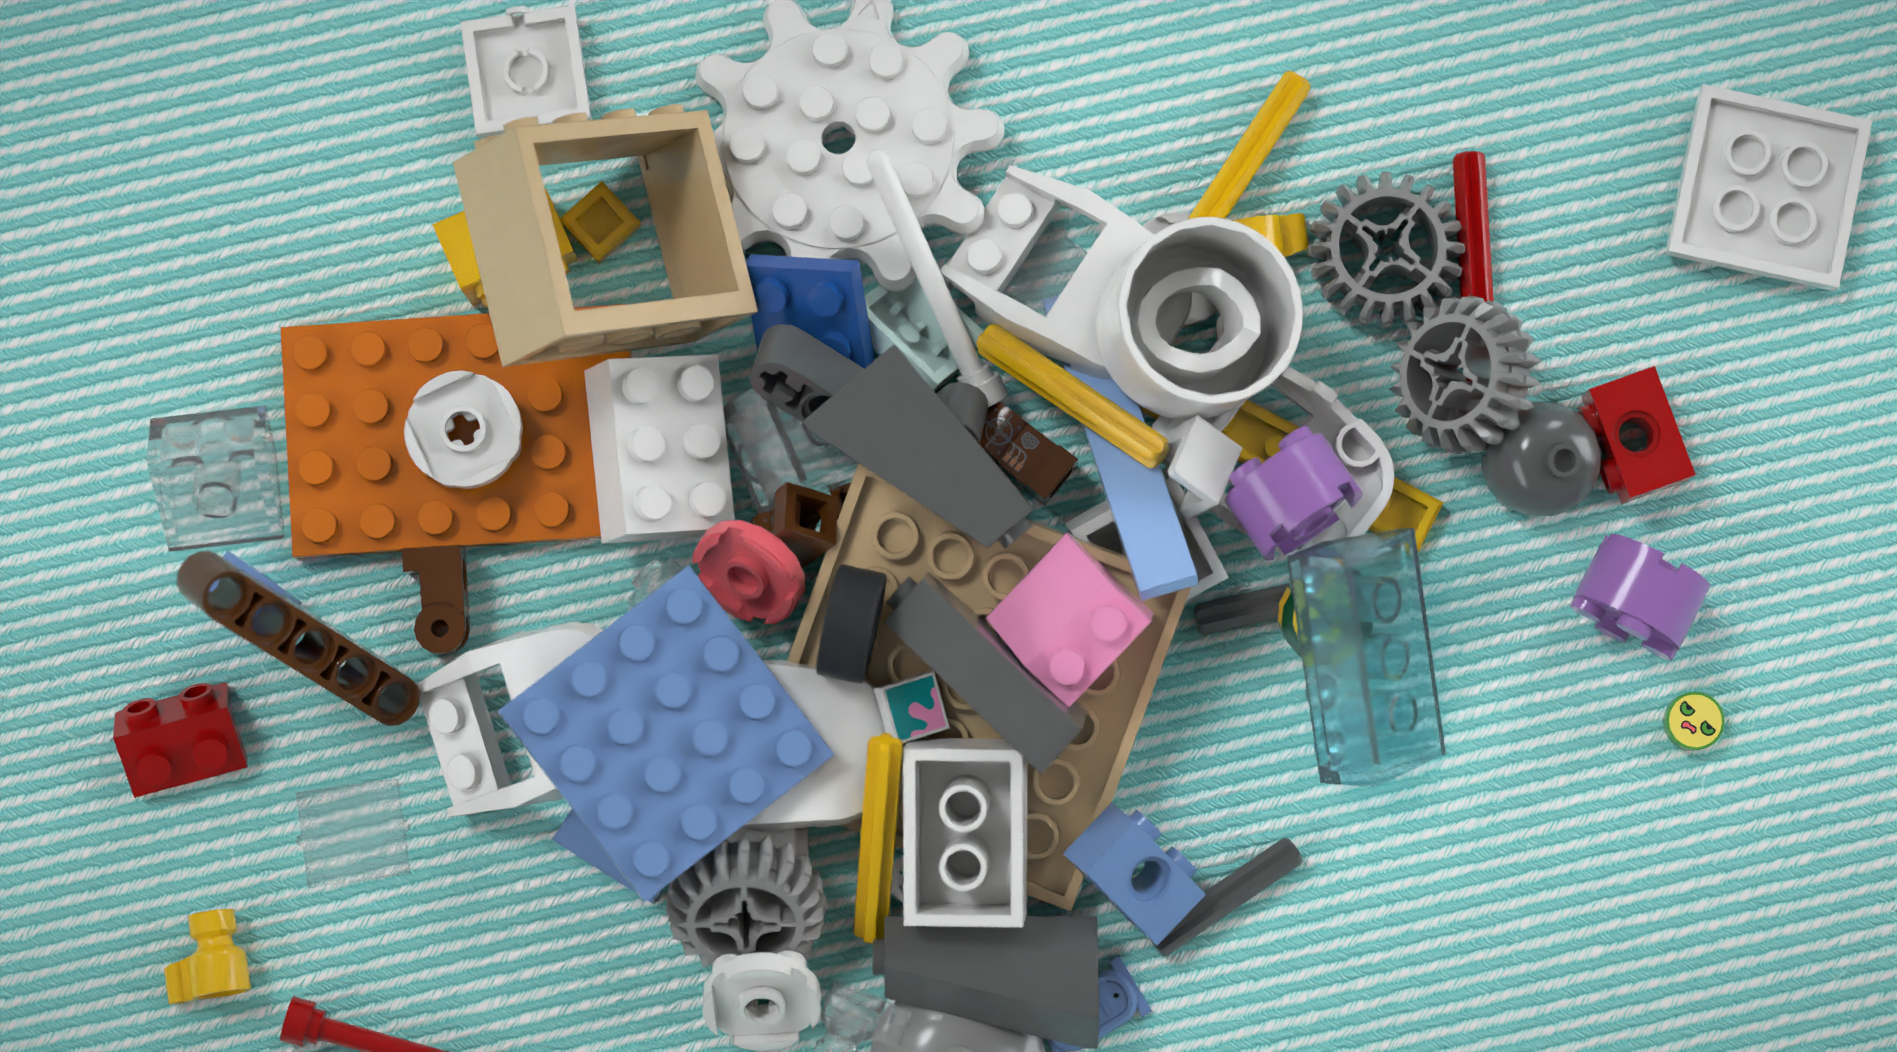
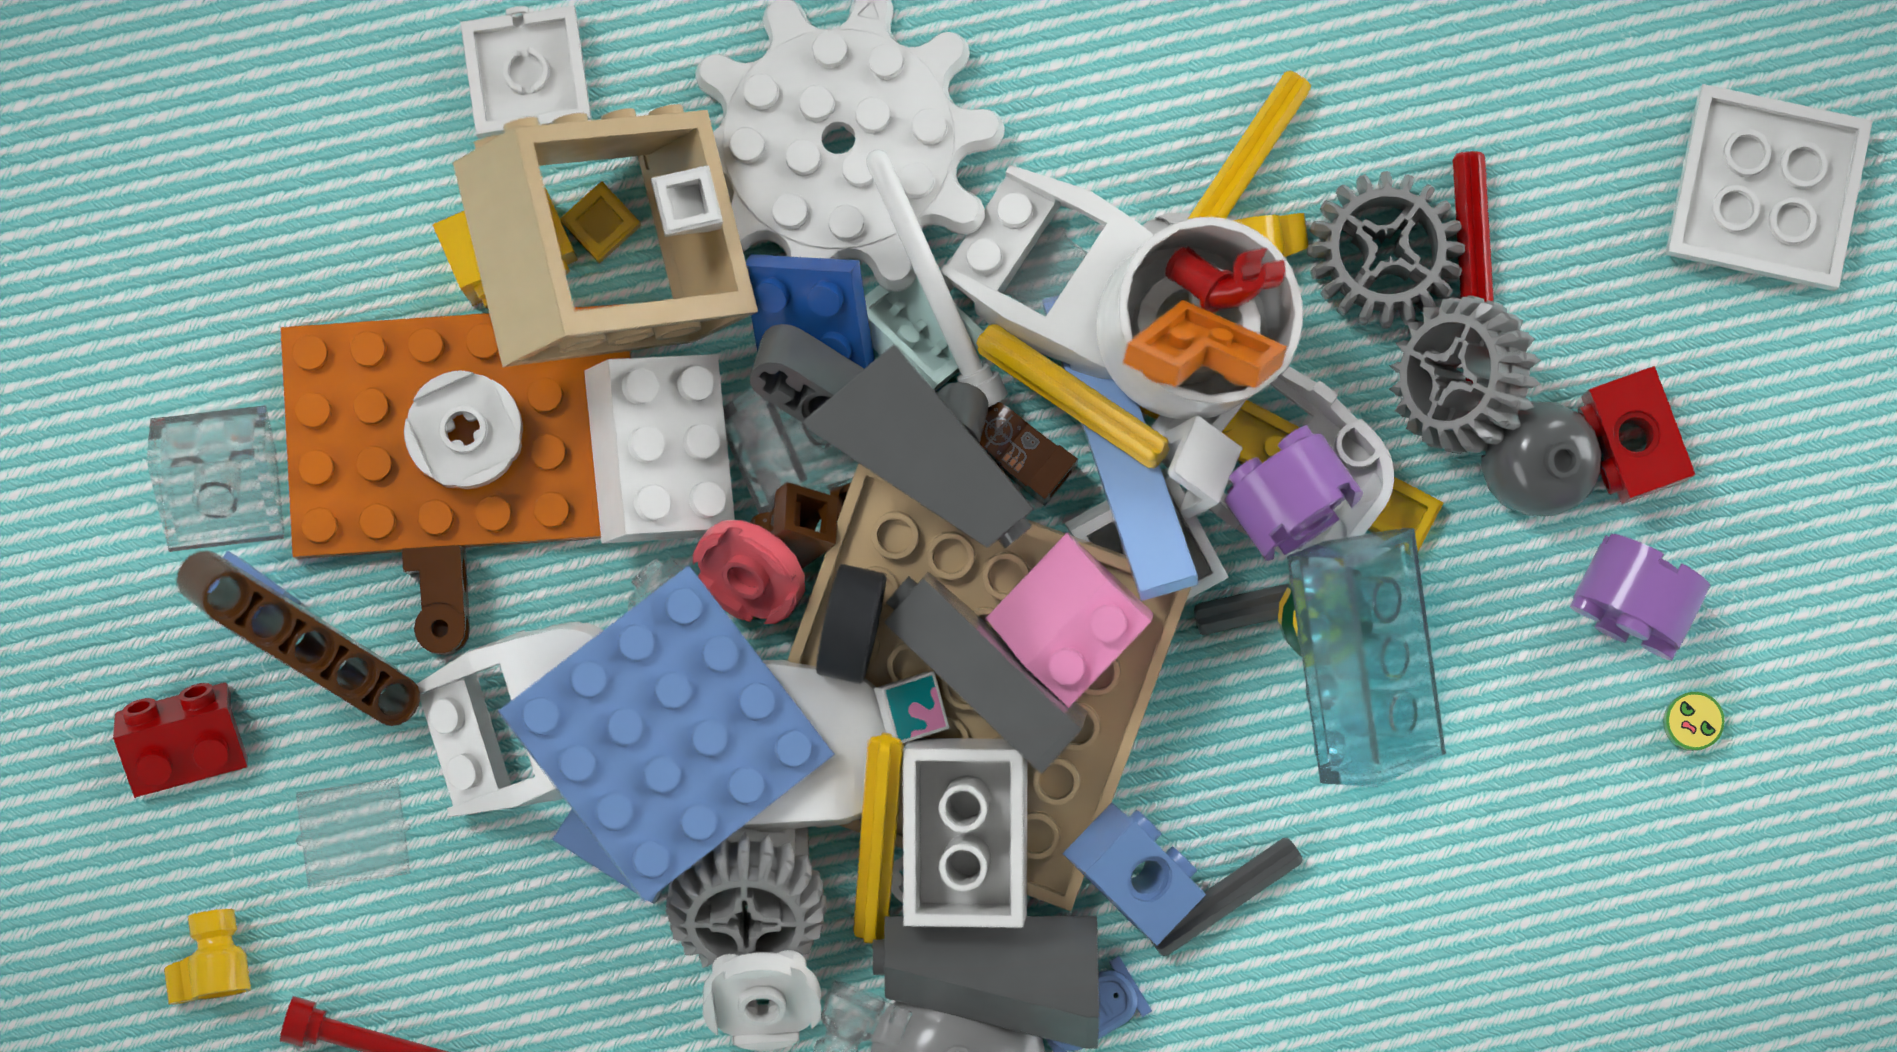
none -> white slope [651,165,723,237]
none -> orange plate [1123,300,1287,389]
none -> red piece [1165,246,1286,313]

